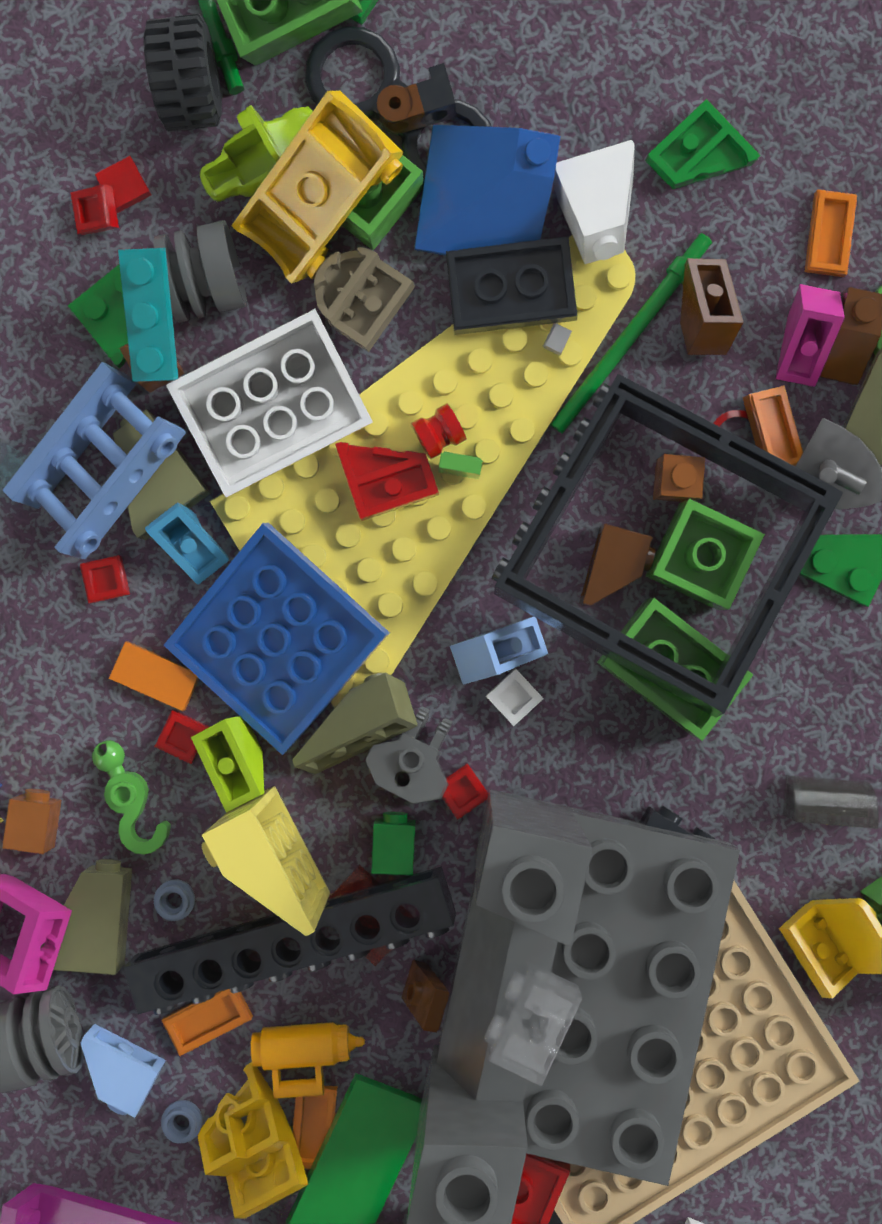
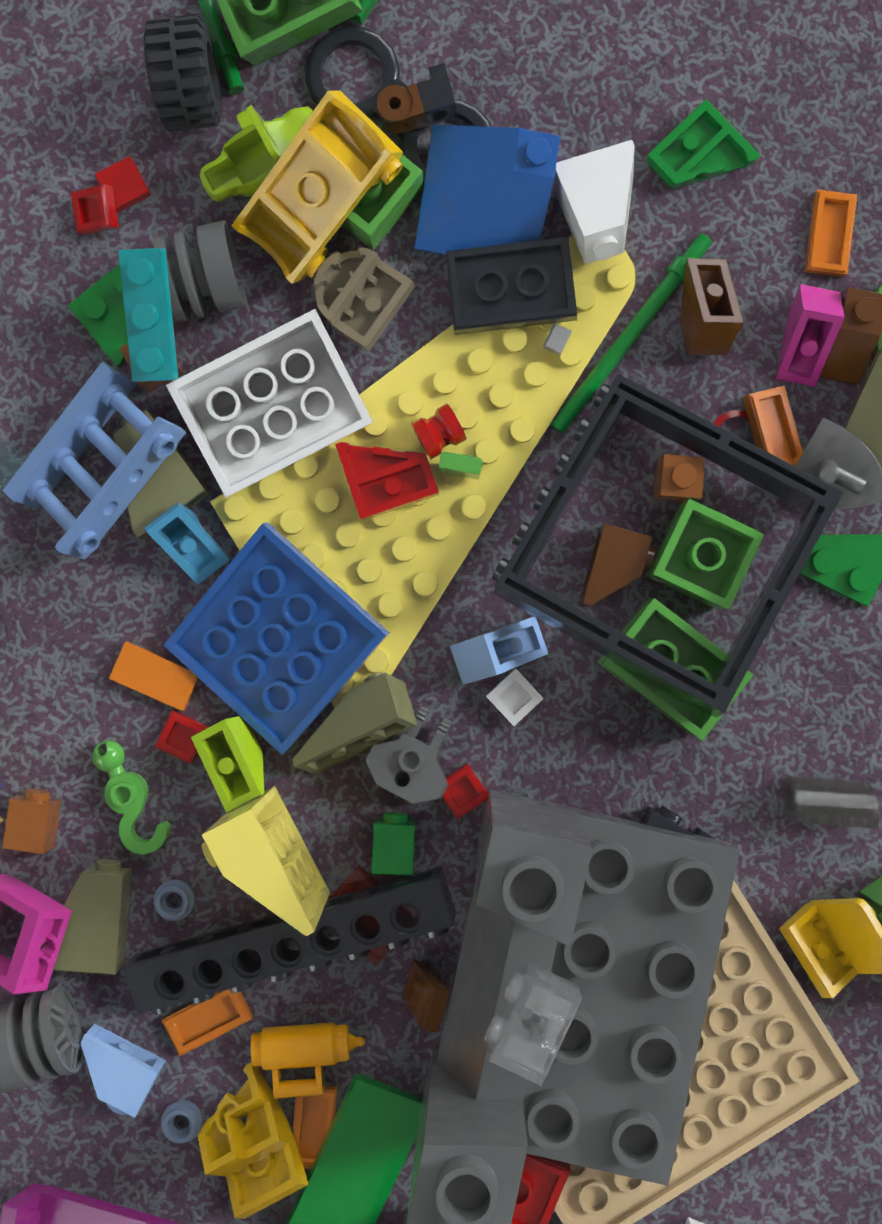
red tile [80,555,130,603] -> none

